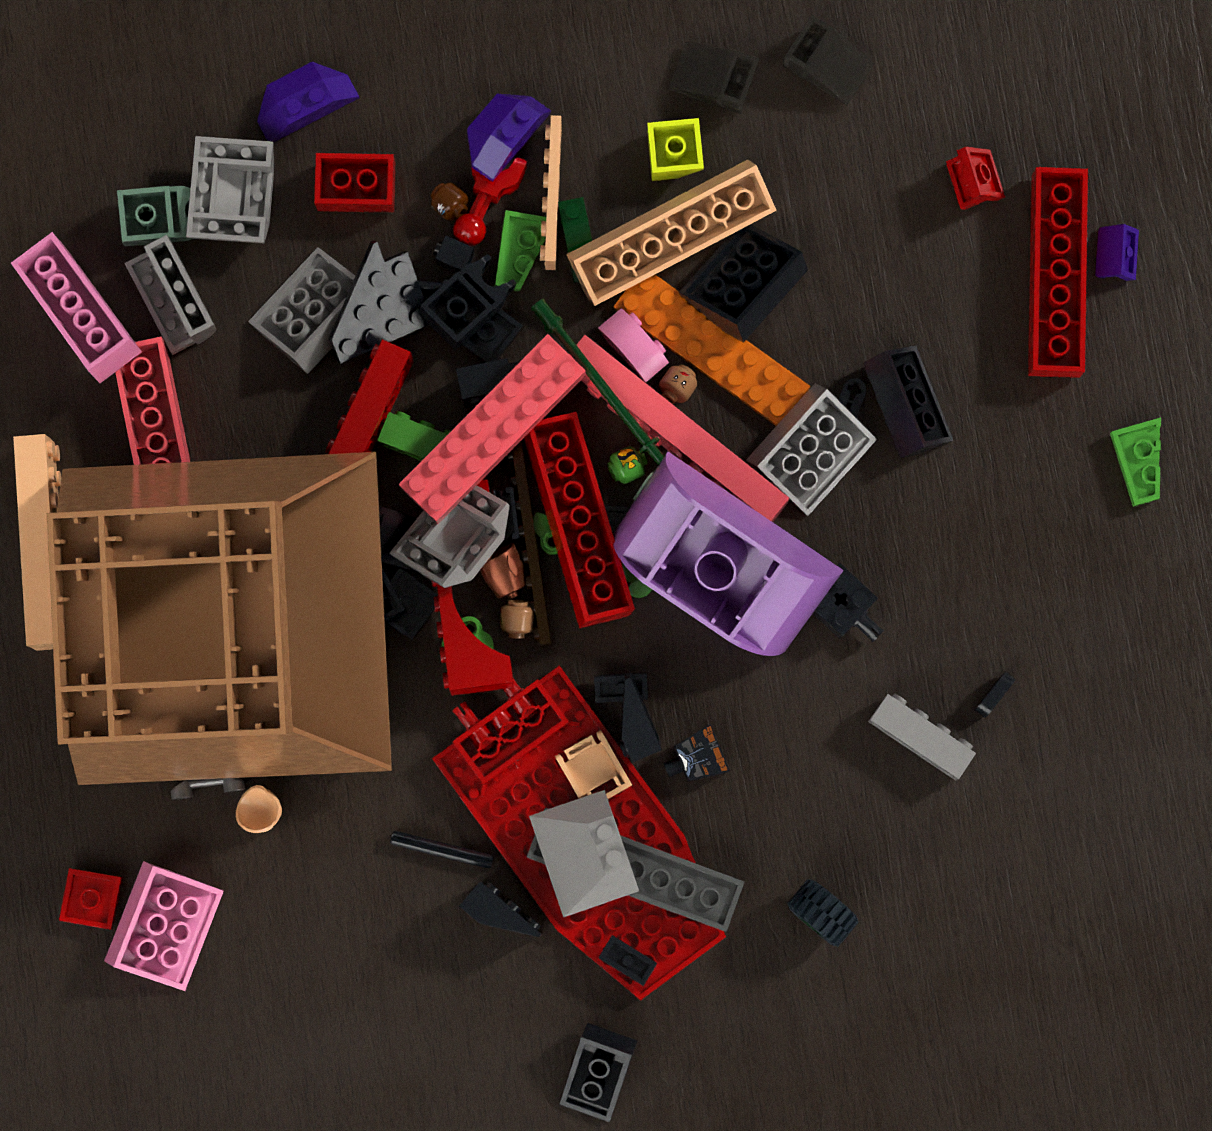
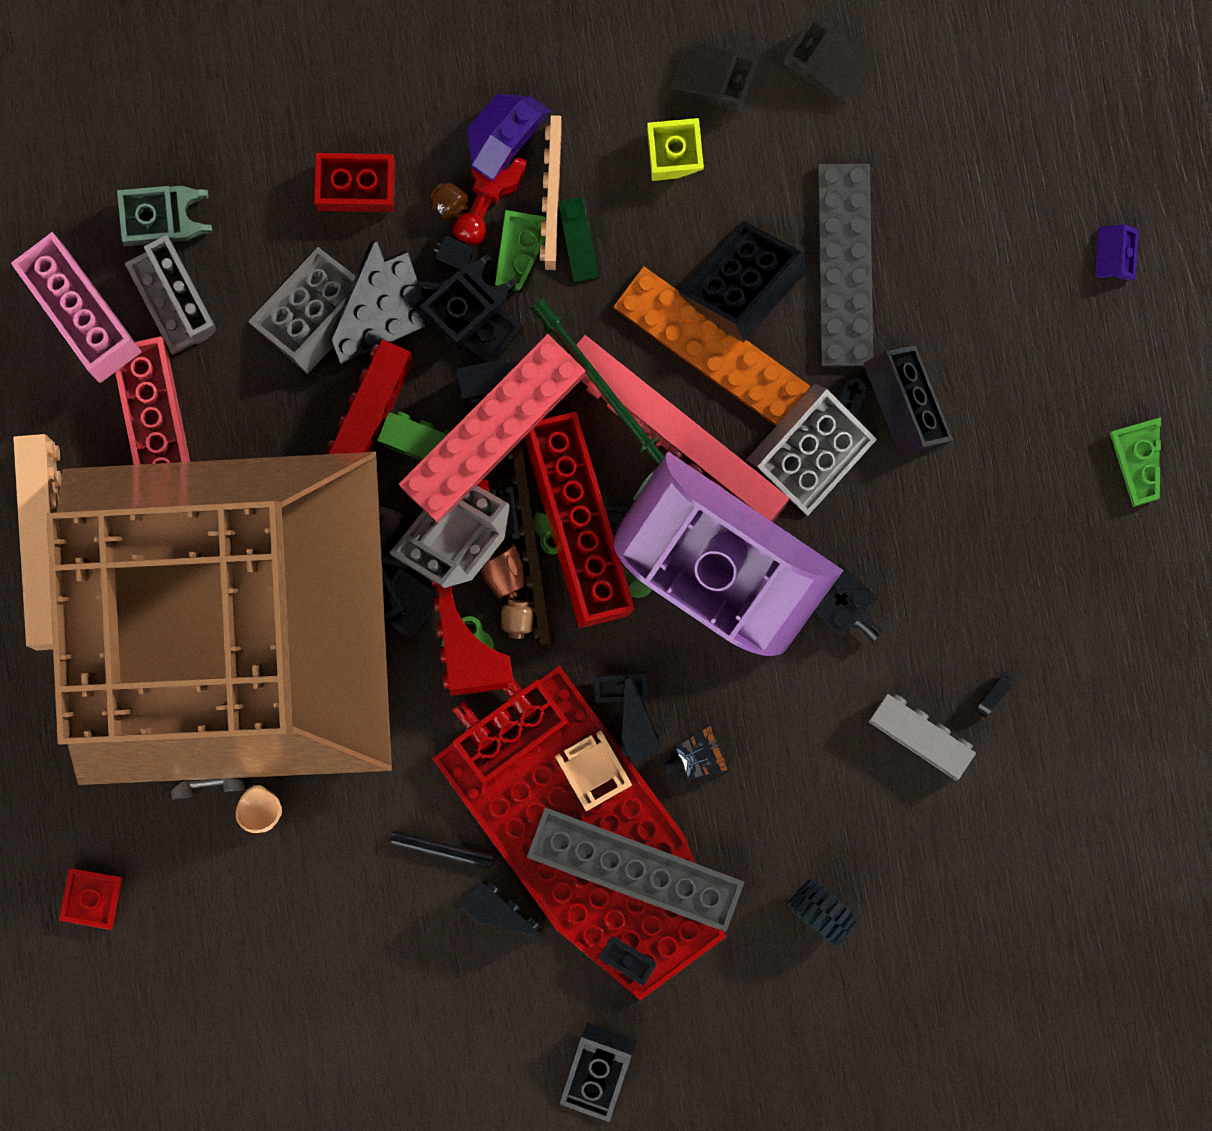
bright pink slope [104,861,224,991] -> none
light grey slope [186,136,274,244] -> none
dark purple wedge [257,62,360,143] -> none
light grey slope [529,790,639,917] -> none
light nougat brick [566,160,777,306] -> none
bright pink brick [598,308,669,382] -> none
bright green head [607,446,648,484] -> none
medium nougat head [659,365,697,404] -> none
red bracket [946,147,1005,210] -> none
red brick [1028,167,1088,378] -> none
none -> dark grey plate [818,164,873,367]

